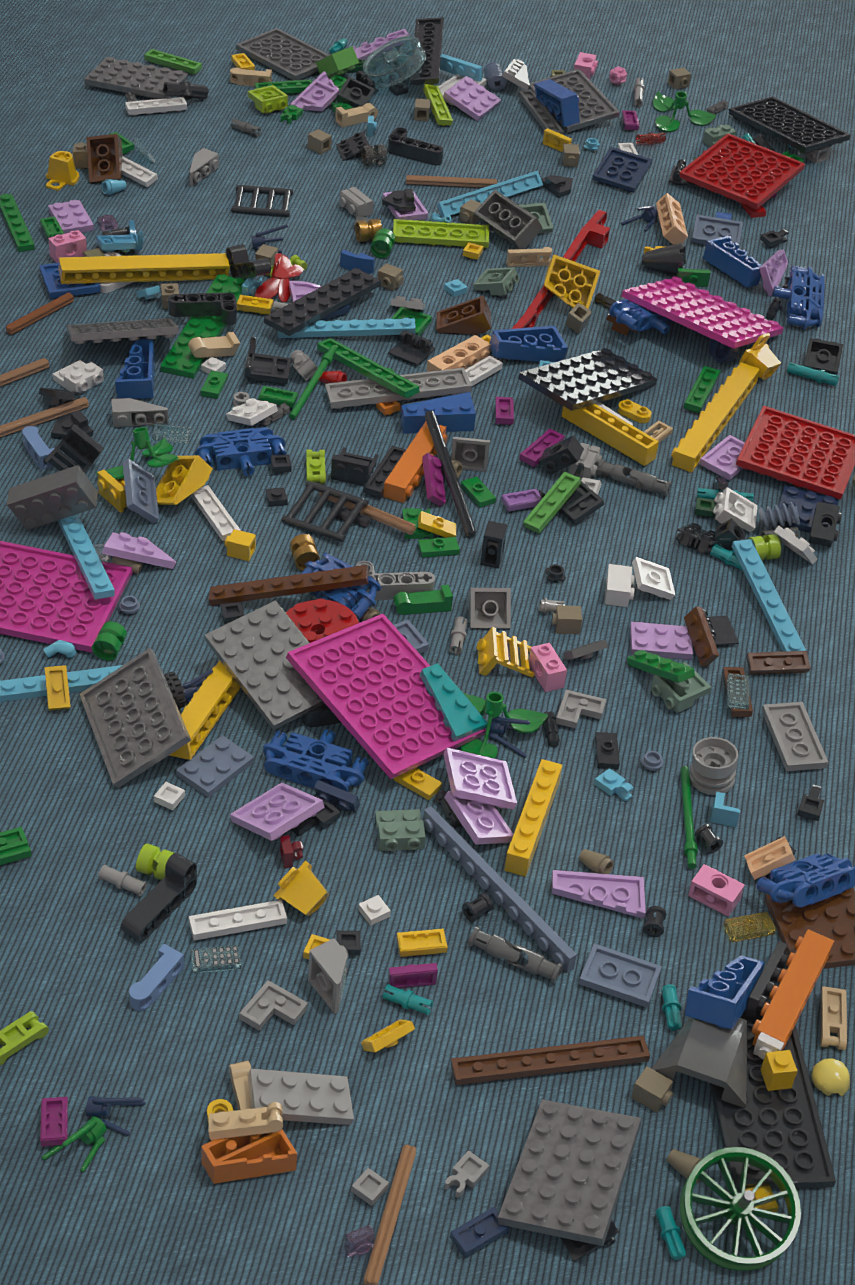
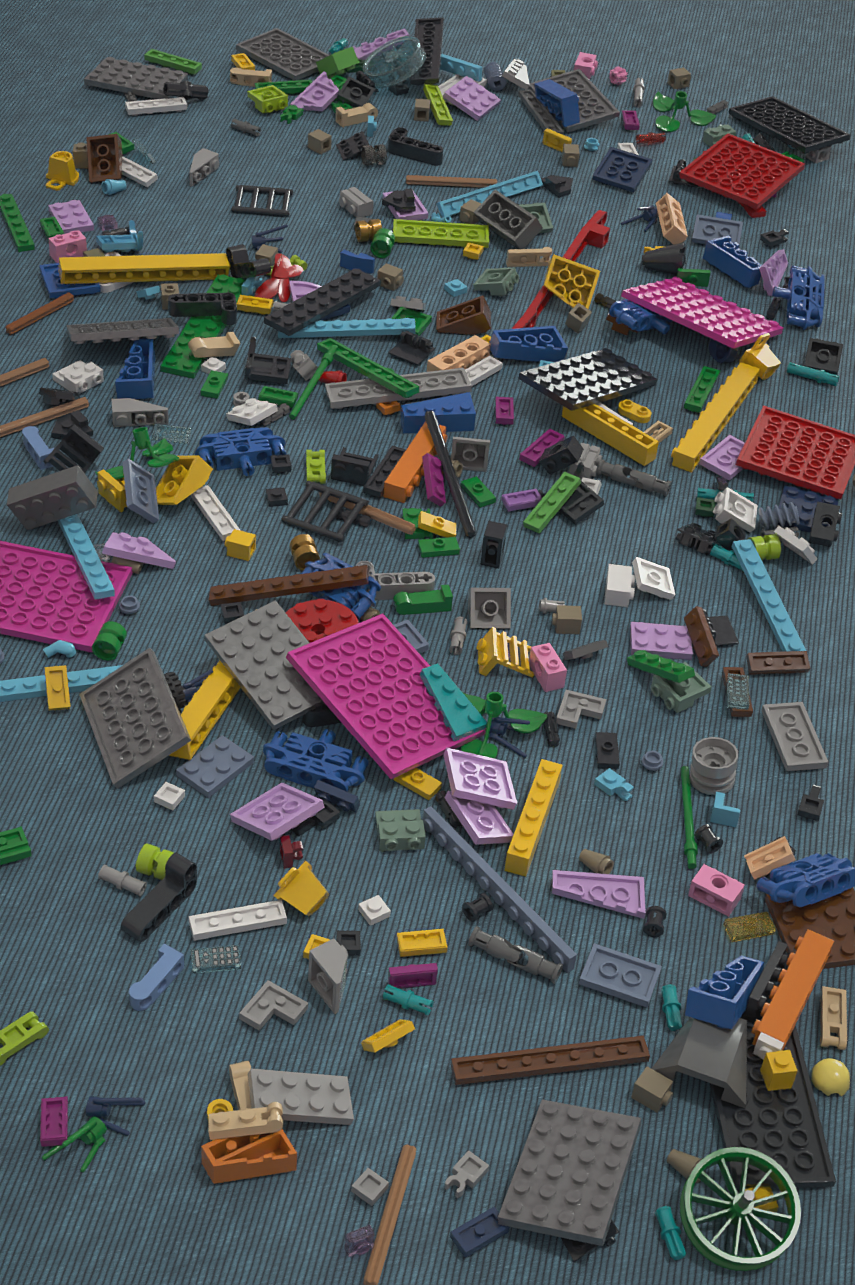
black plate [545,564,566,582] -> none

